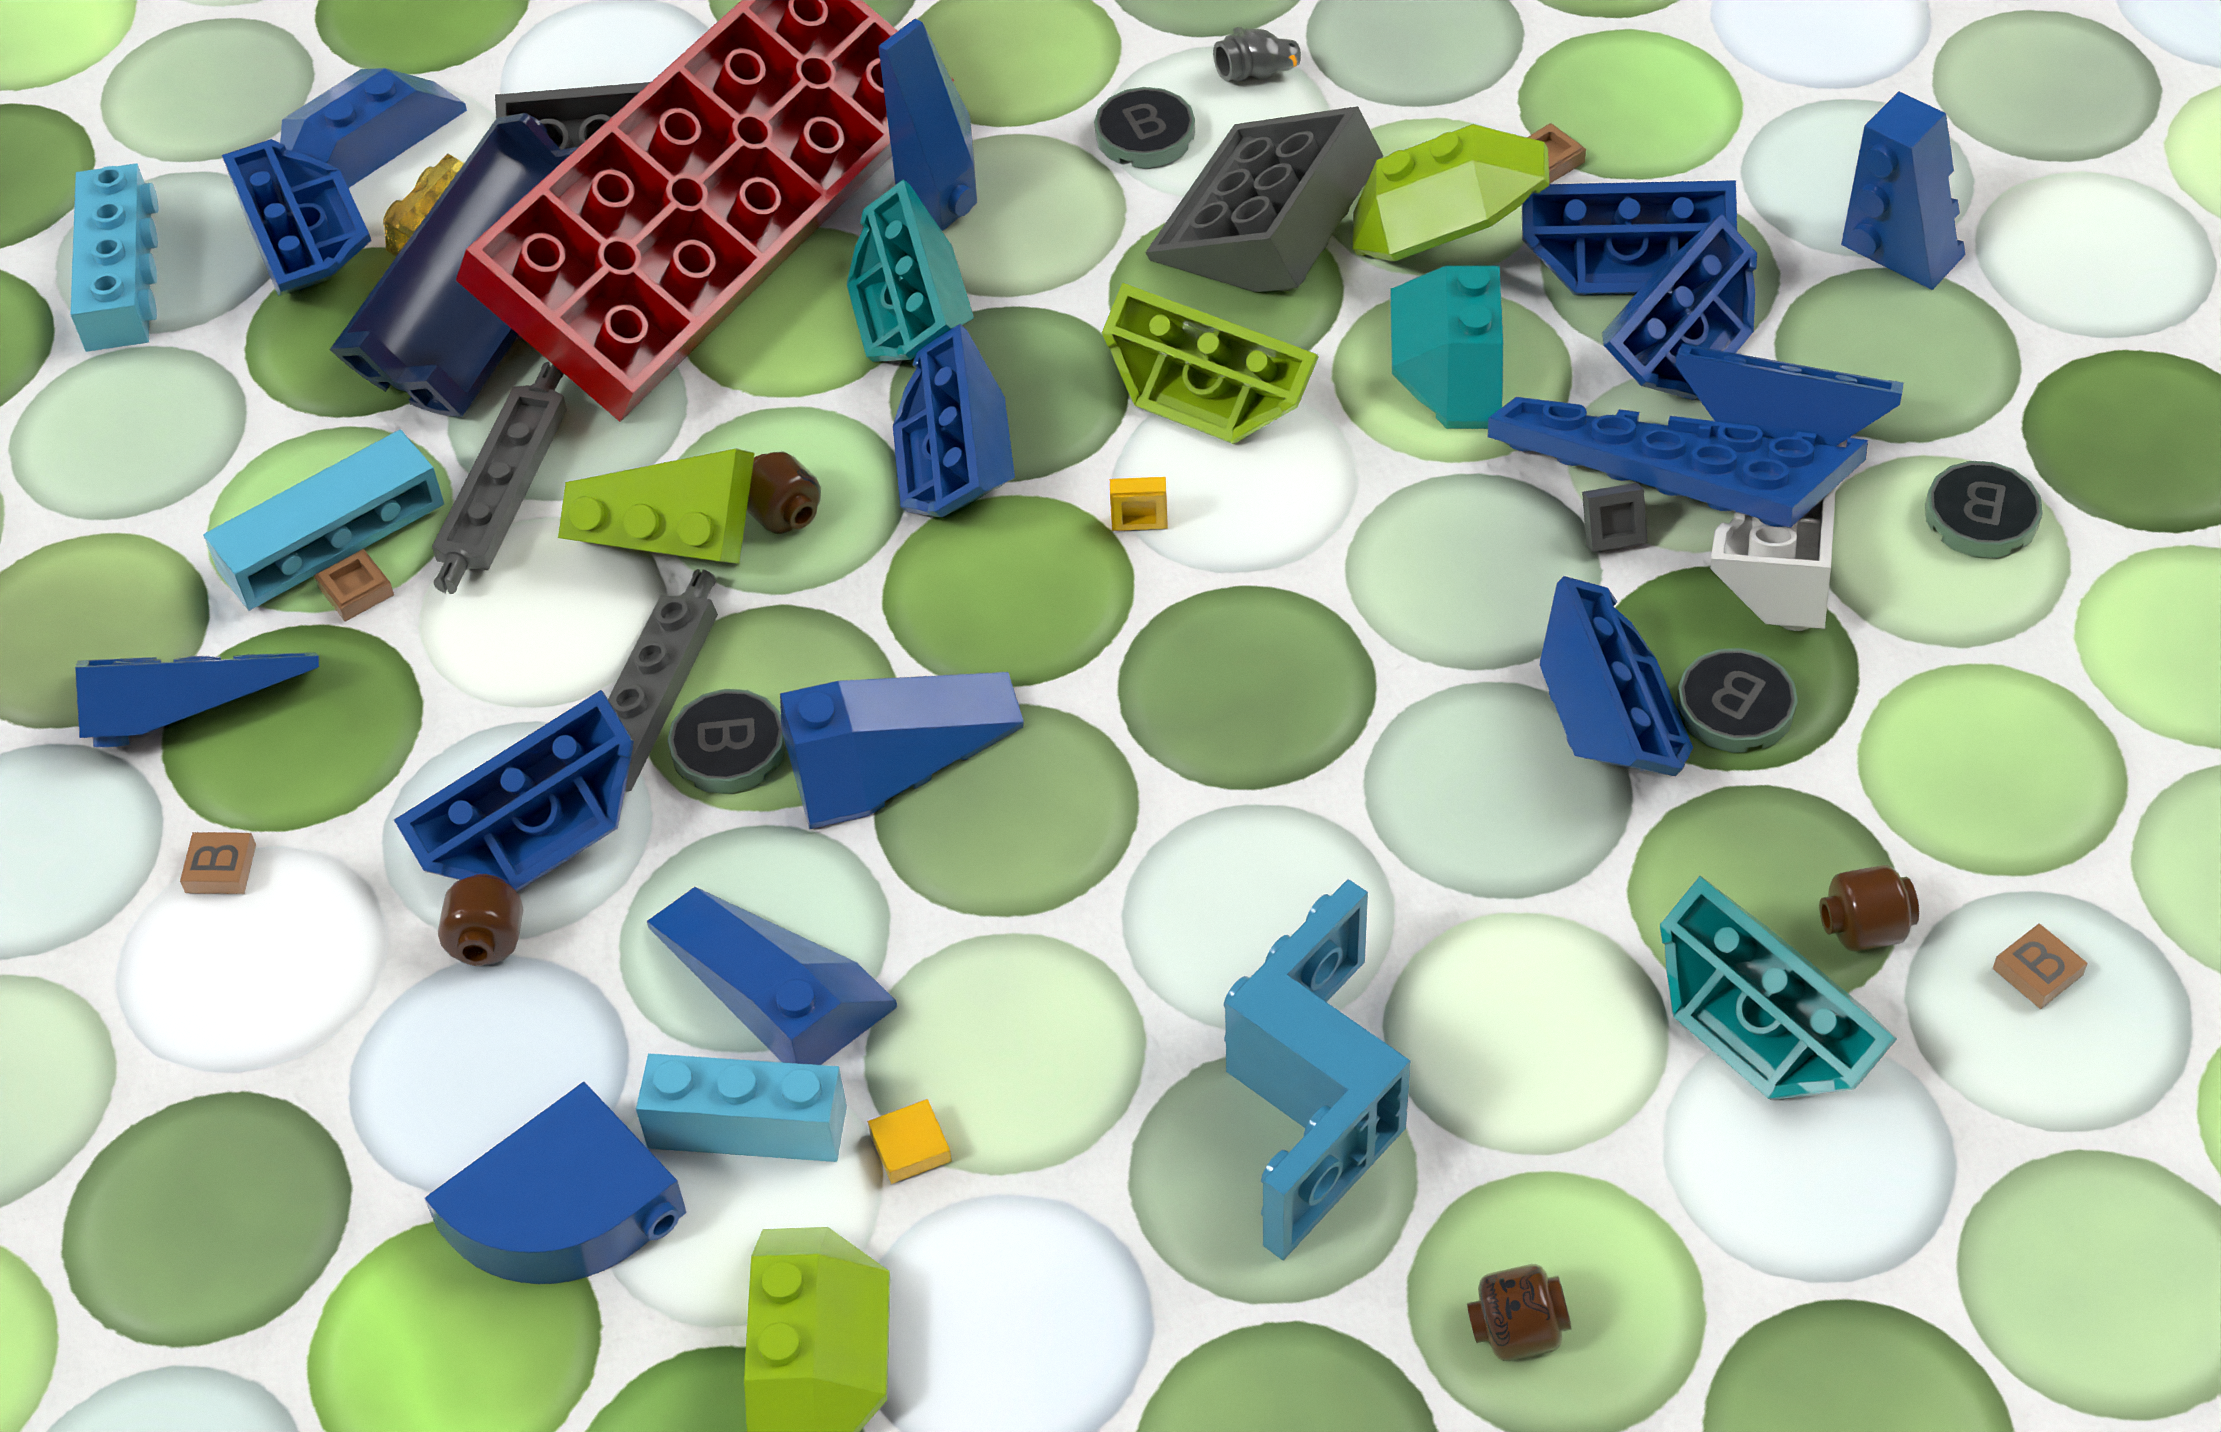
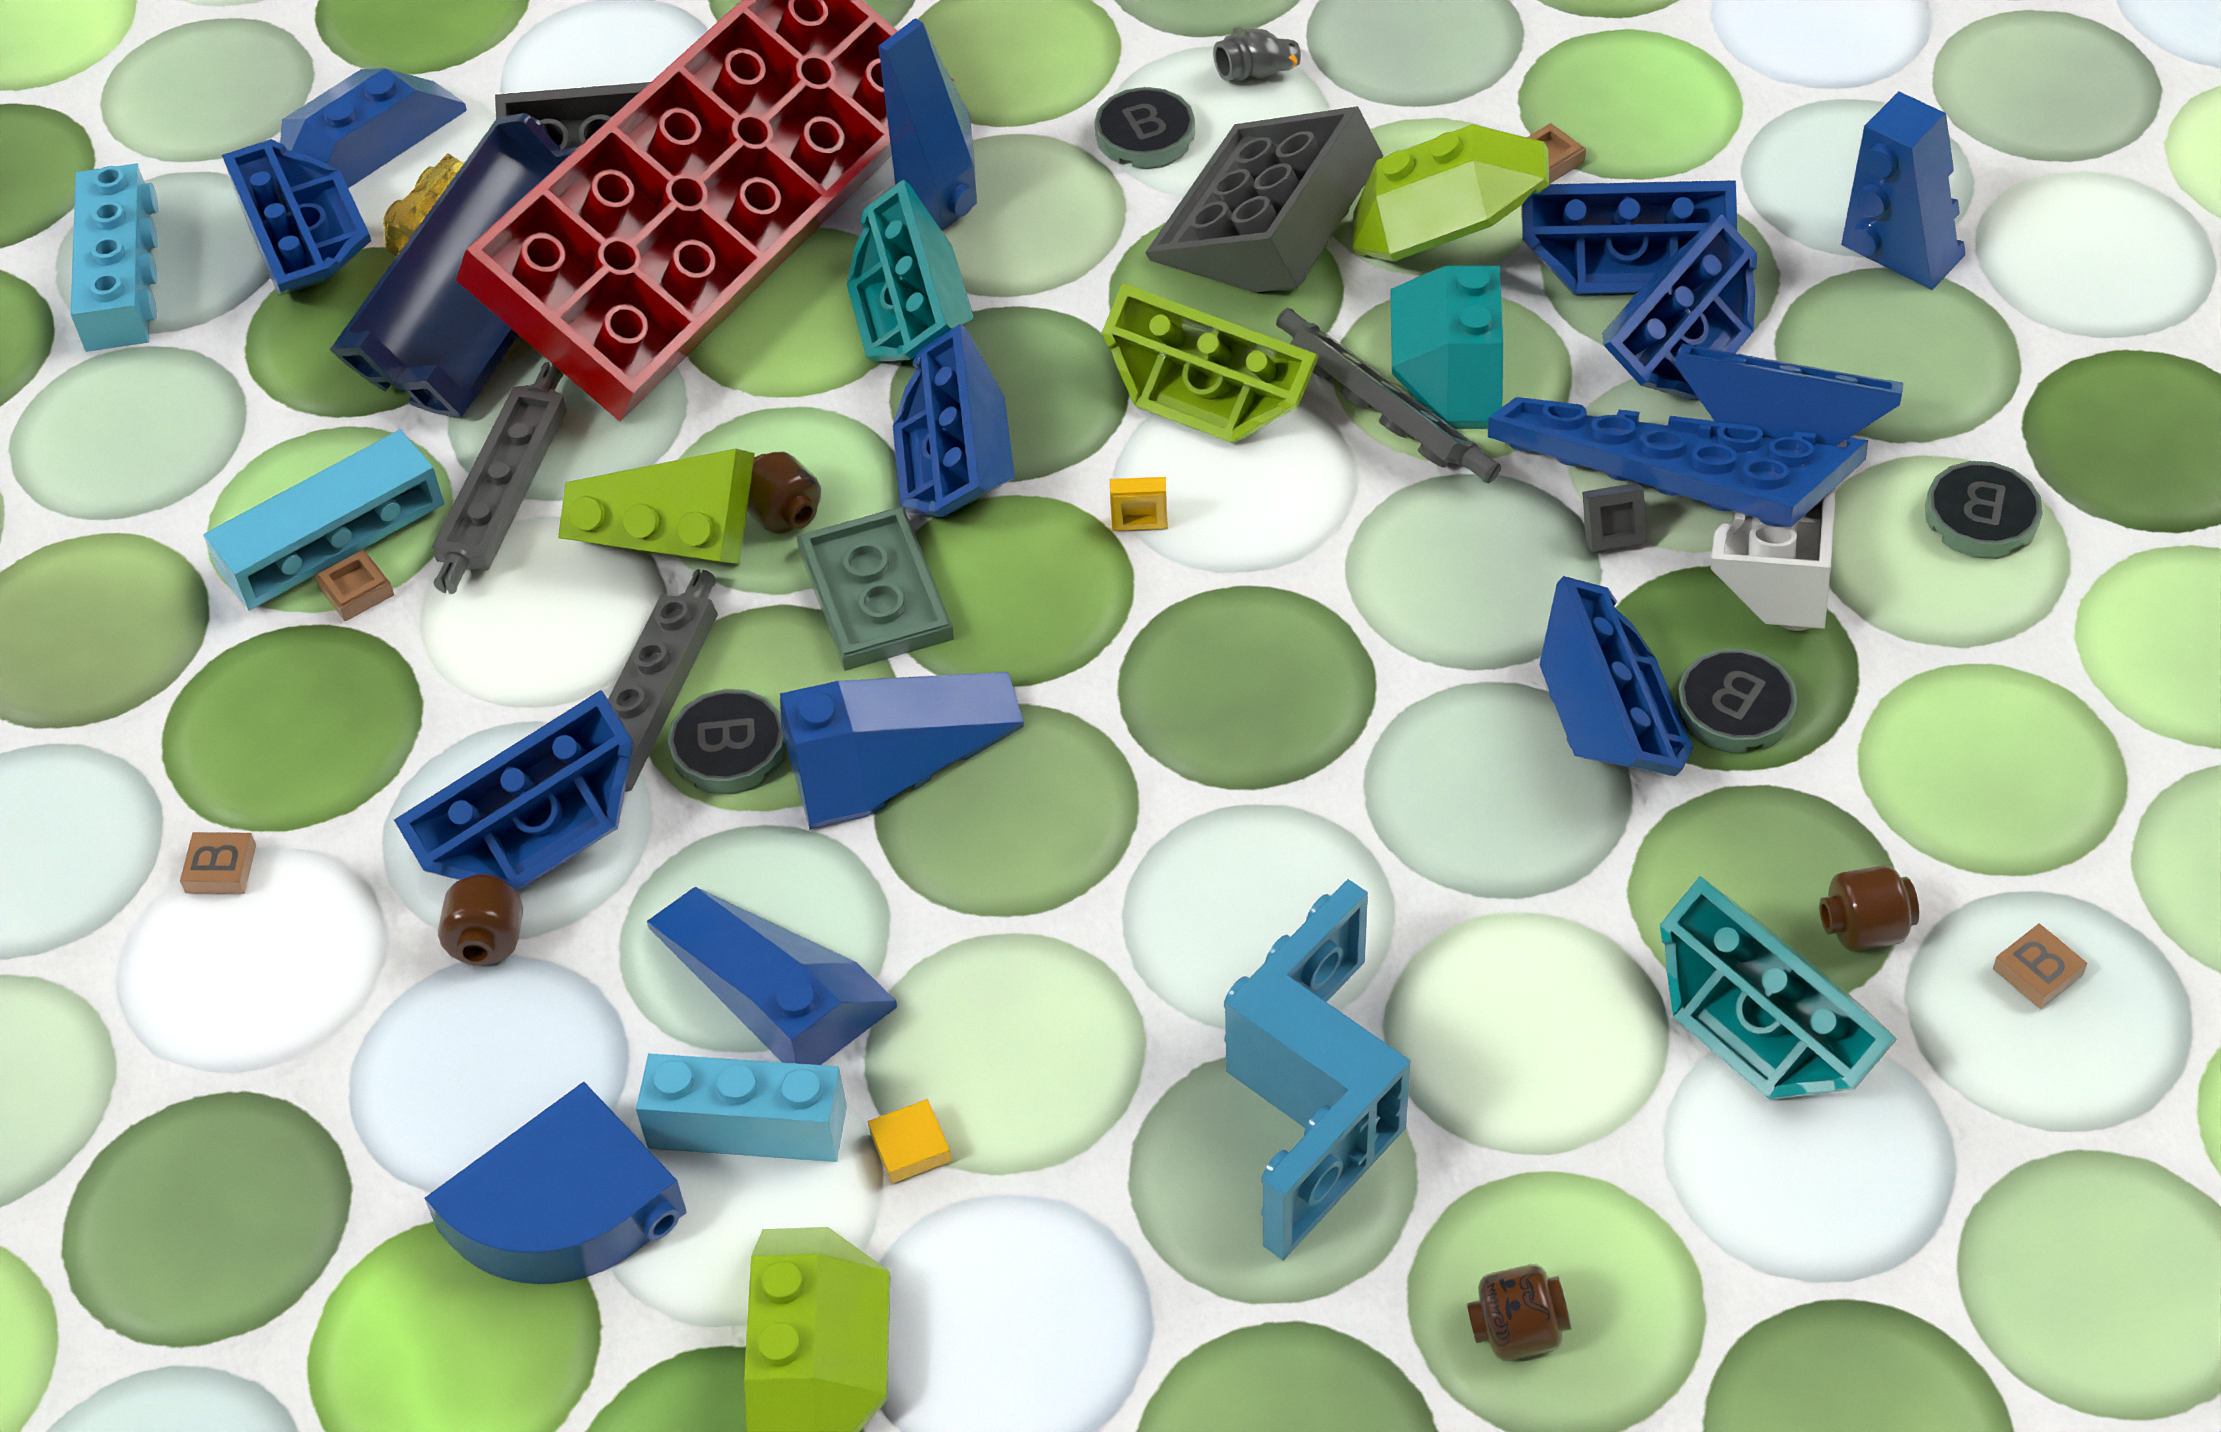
blue wedge [75,652,319,747] -> none
none -> sand green tile [796,506,954,671]
none -> dark grey plate [1276,308,1501,484]

